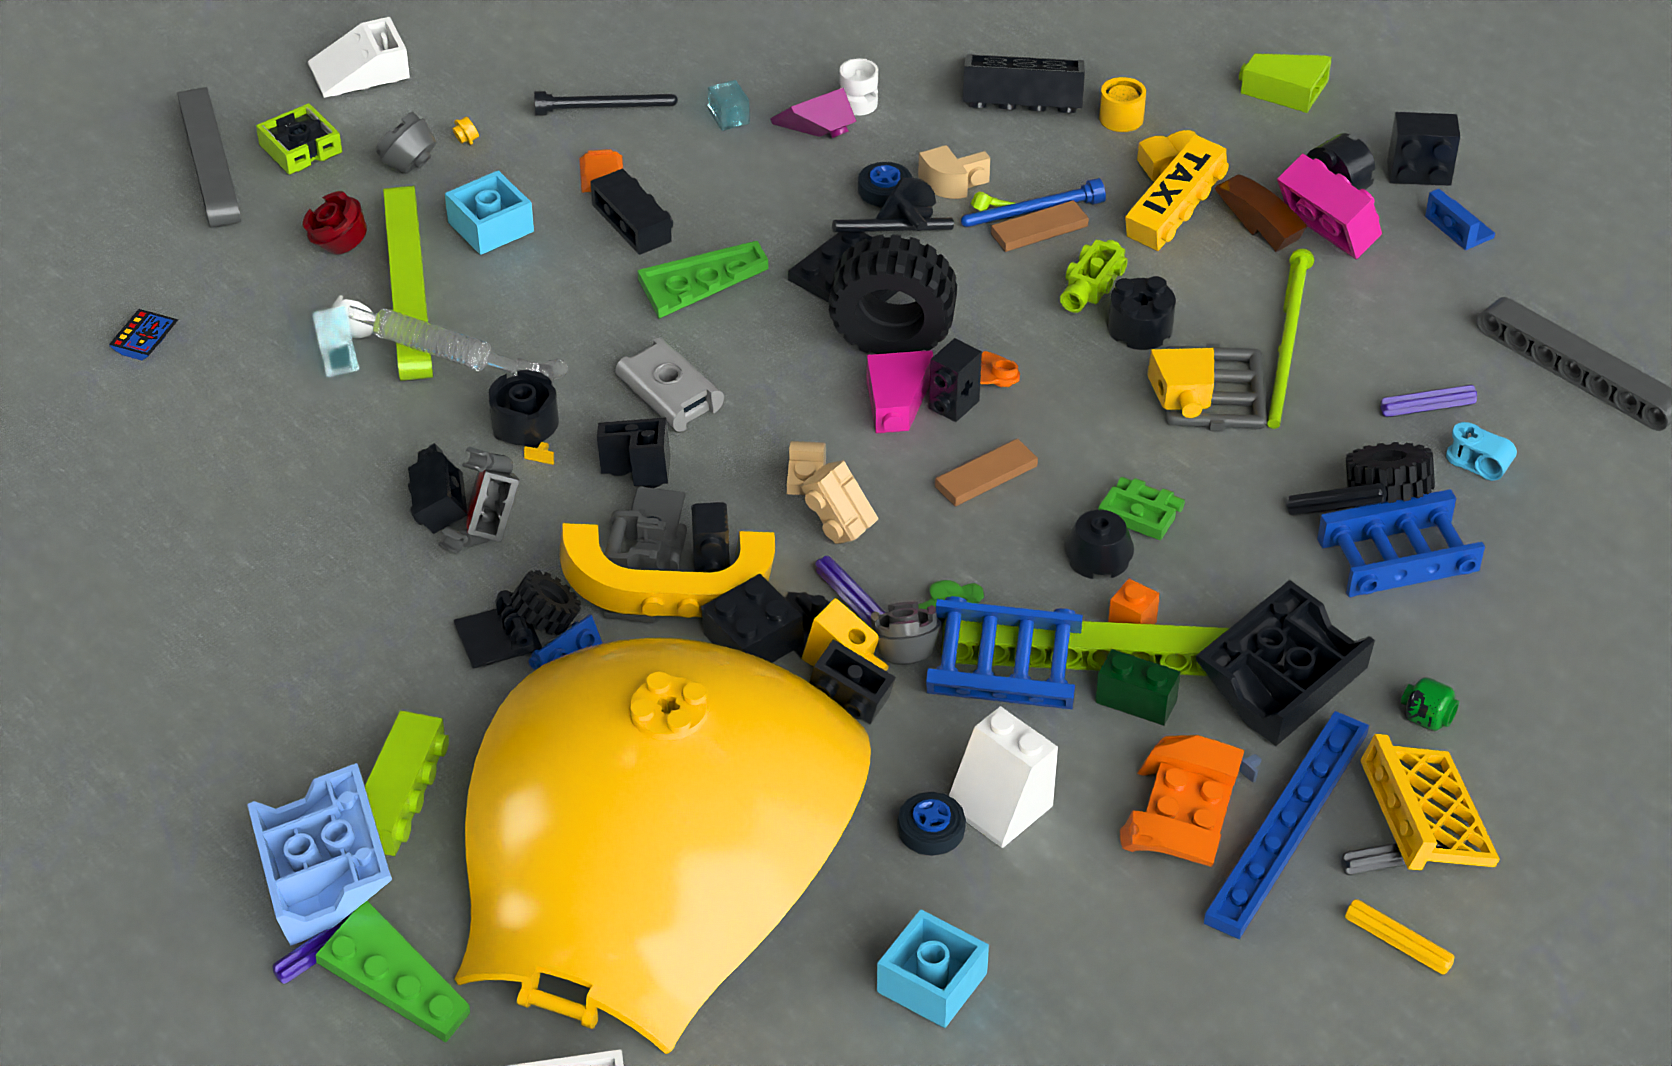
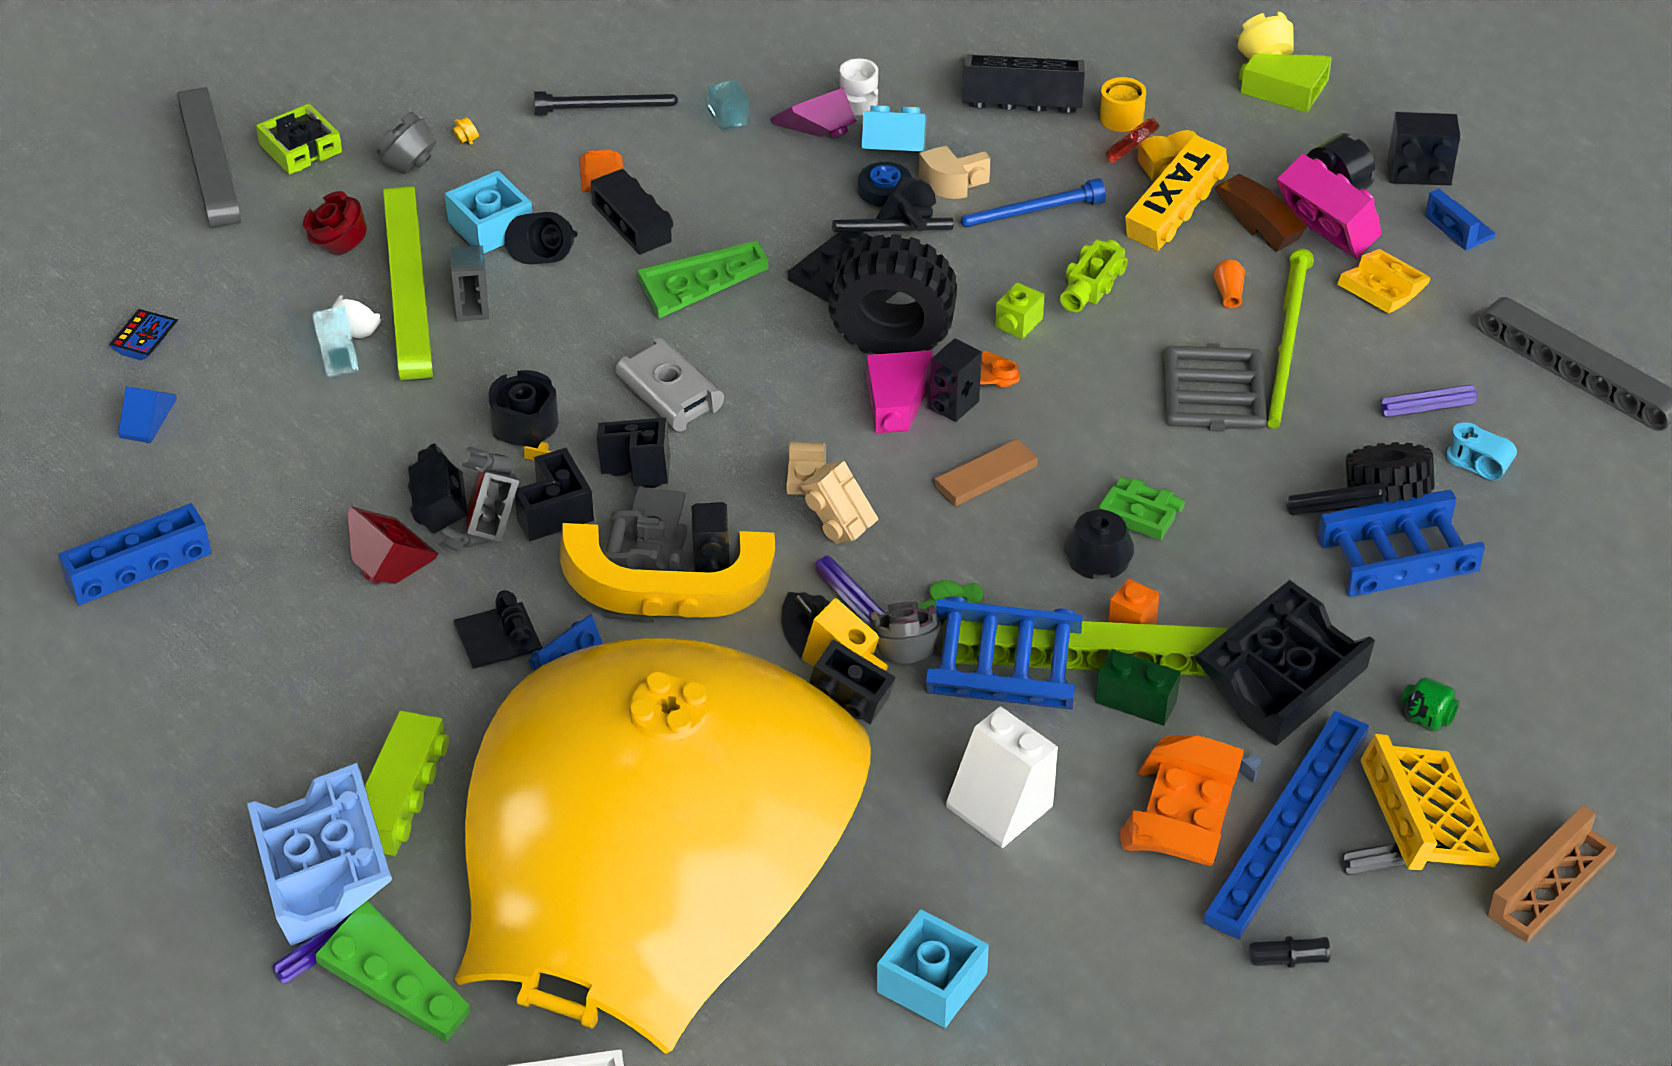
white slope [308,17,410,98] -> none
clear piece [347,305,567,381] -> none
black tyre [511,570,581,635] -> none
black brick [701,574,804,663] -> none
black wheel [897,792,966,856] -> none
lime hand [970,191,1015,211] -> none
medium nougat tile [991,200,1089,252] -> none
black brick [1108,276,1176,350] -> none
yellow torso [1147,348,1214,418] -> none
yellow axle [1345,899,1455,975] -> none
none -> blue brick [58,503,211,606]
none -> blue slope [118,386,177,443]
none -> dark red slope [347,507,438,584]
none -> dark grey slope [451,245,489,322]
none -> black piece [505,212,578,264]
none -> black brick [515,447,594,541]
none -> medium azure brick [862,105,927,152]
none -> lime brick [995,282,1045,340]
none -> clear red tile [1105,117,1160,163]
none -> orange cone [1213,259,1245,308]
none -> light yellow cone [1236,12,1294,61]
none -> black axle [1249,936,1330,968]
none -> yellow slope [1337,249,1431,314]
none -> medium nougat fence [1488,805,1617,943]

